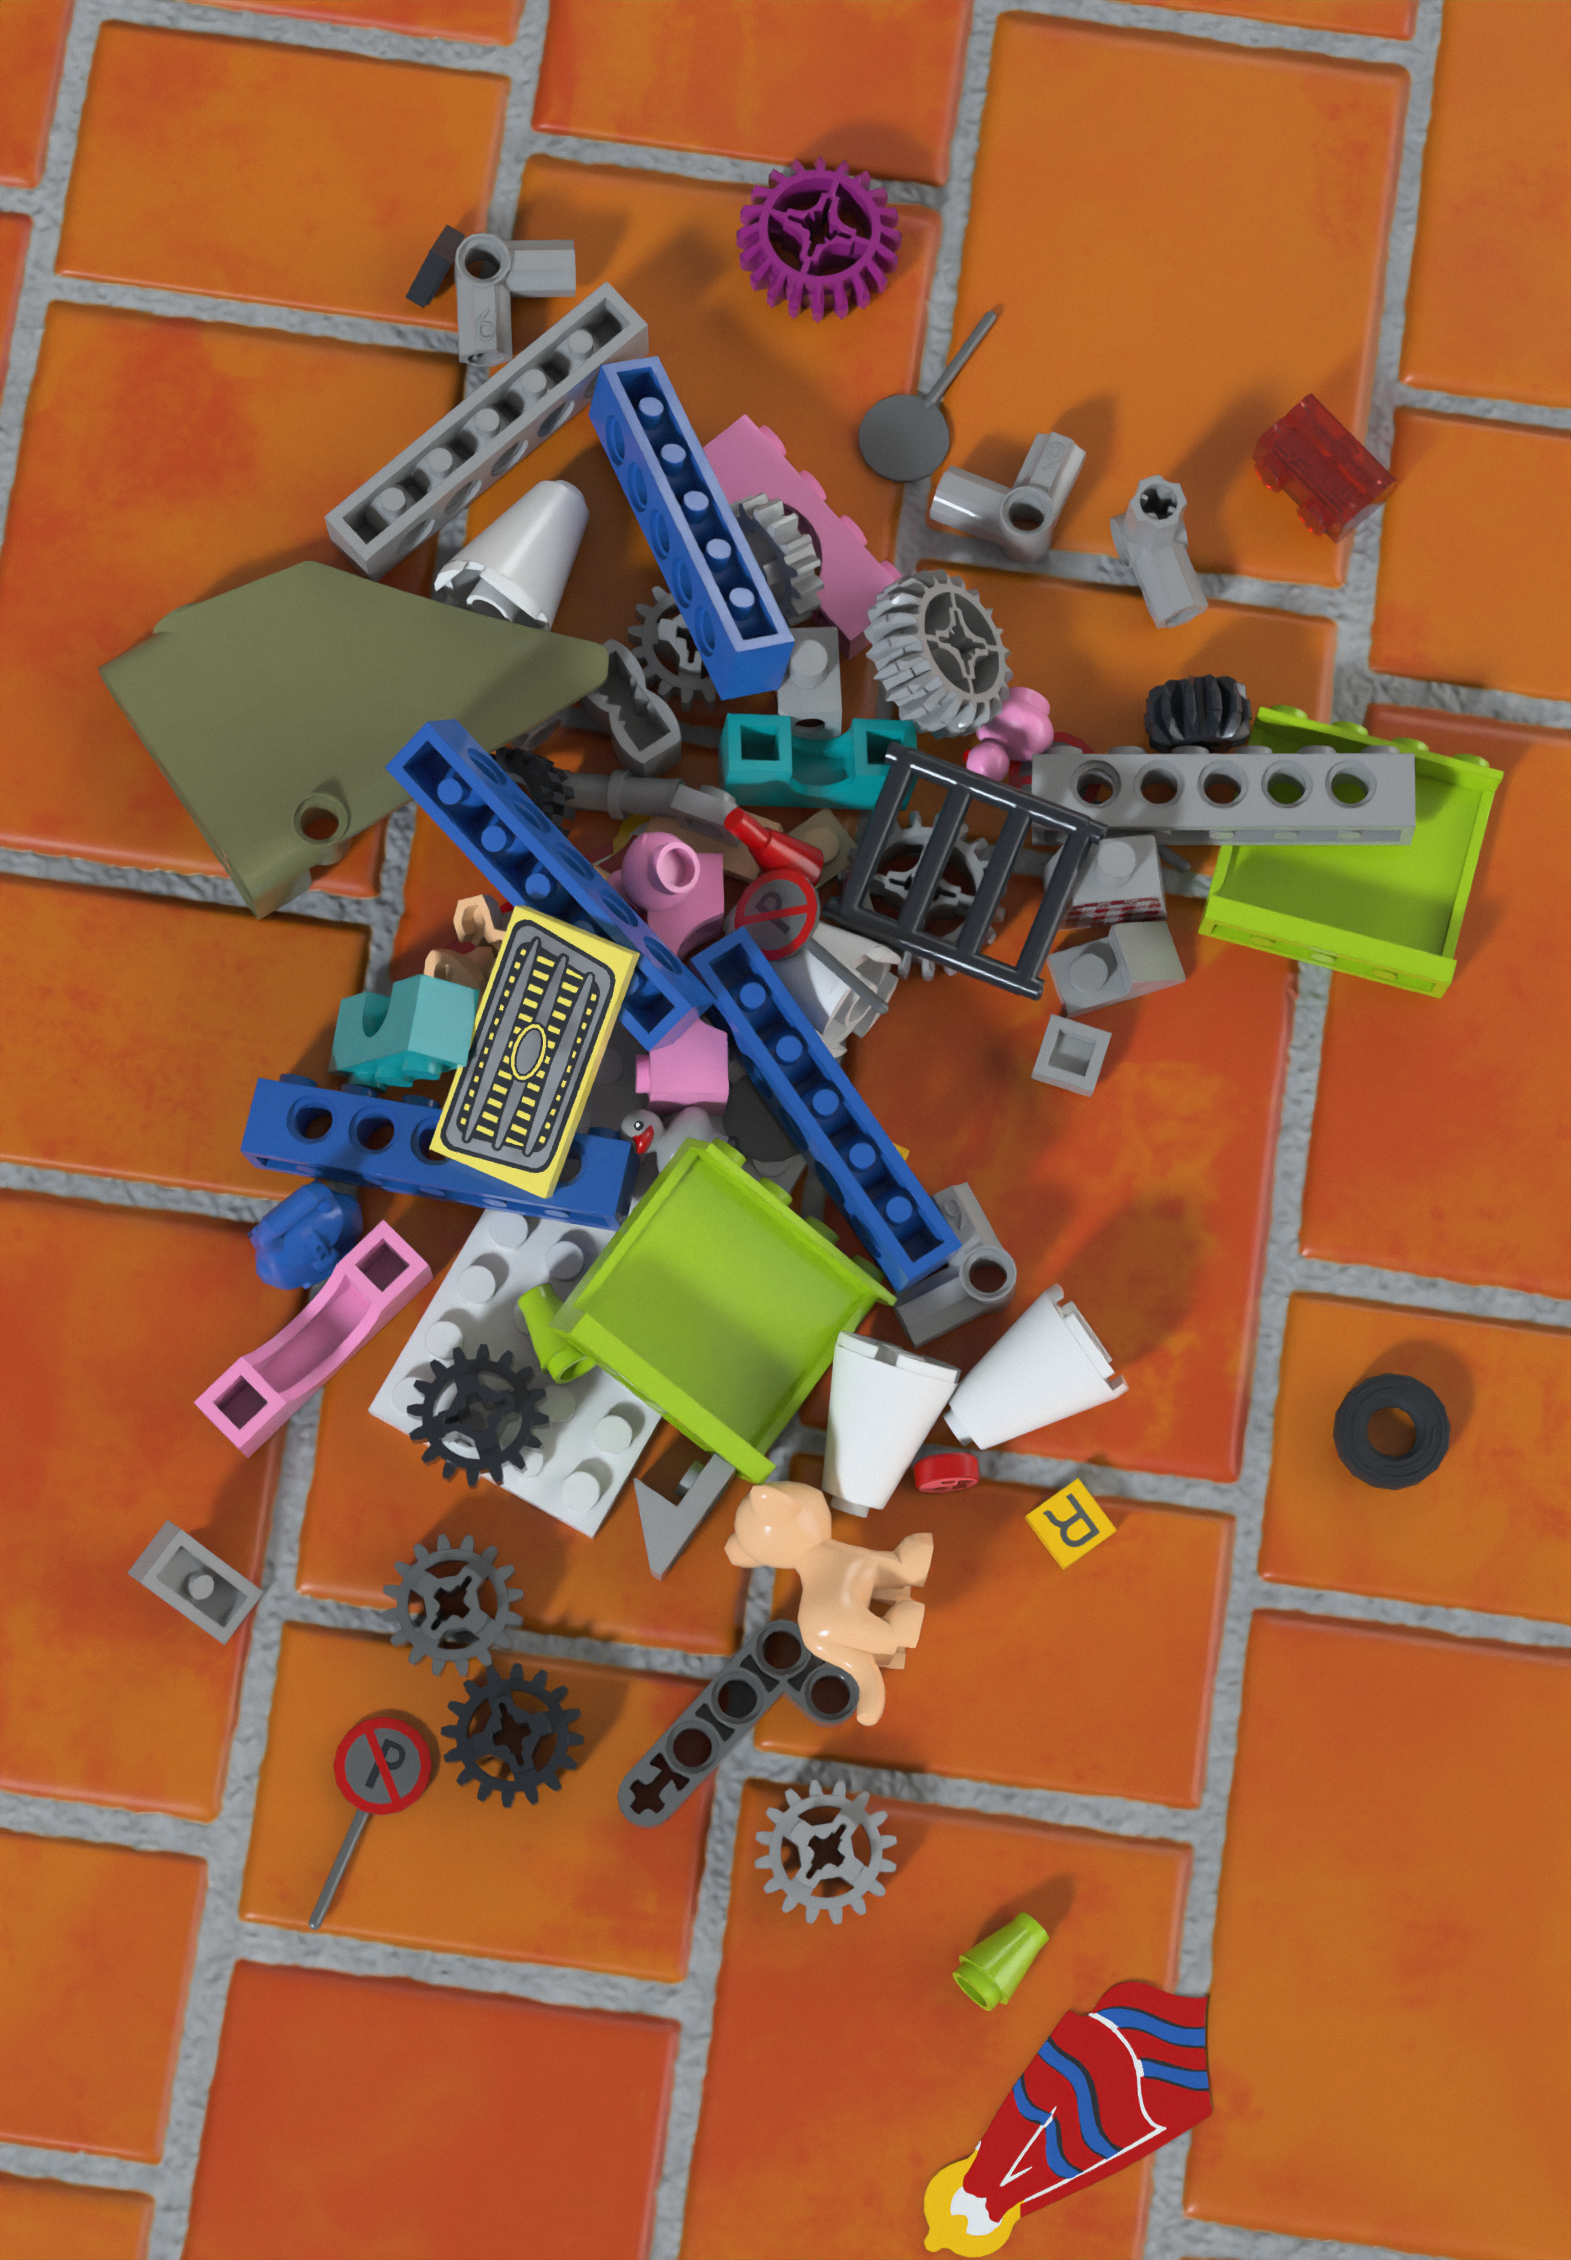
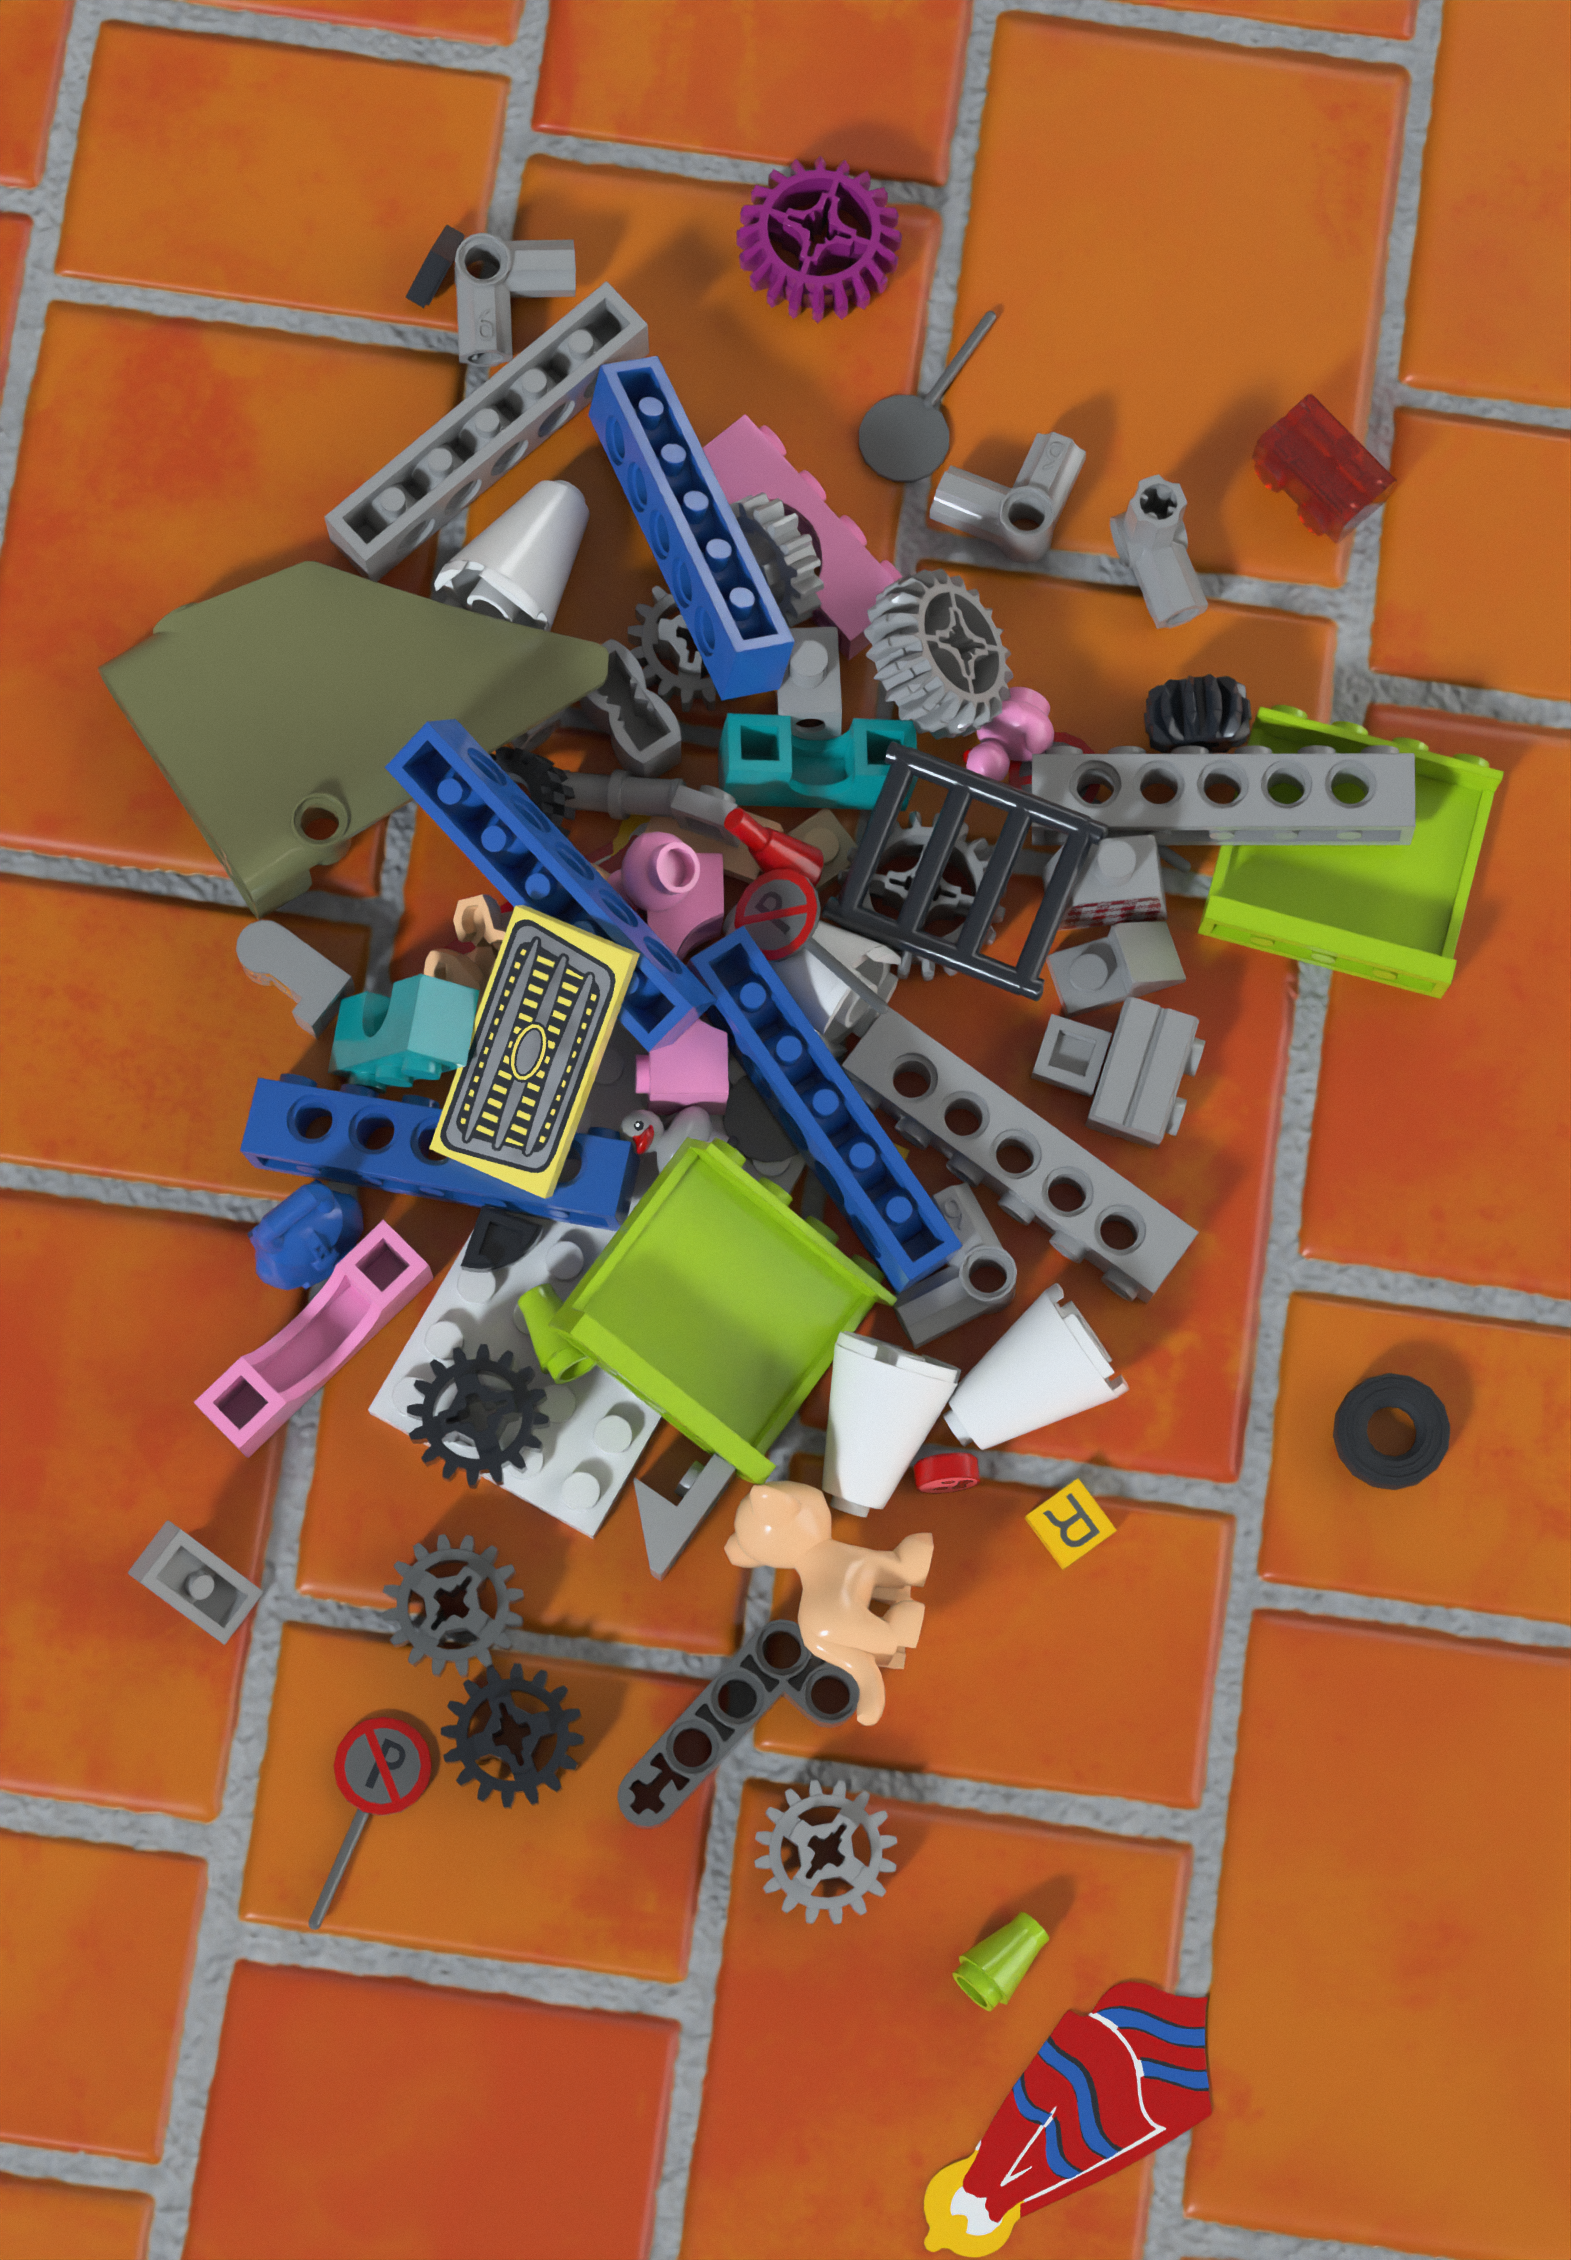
none -> light grey leg [236,920,356,1039]
none -> black tile [461,1205,544,1273]
none -> light grey brick [841,1007,1199,1304]
none -> light grey brick [1085,997,1206,1149]

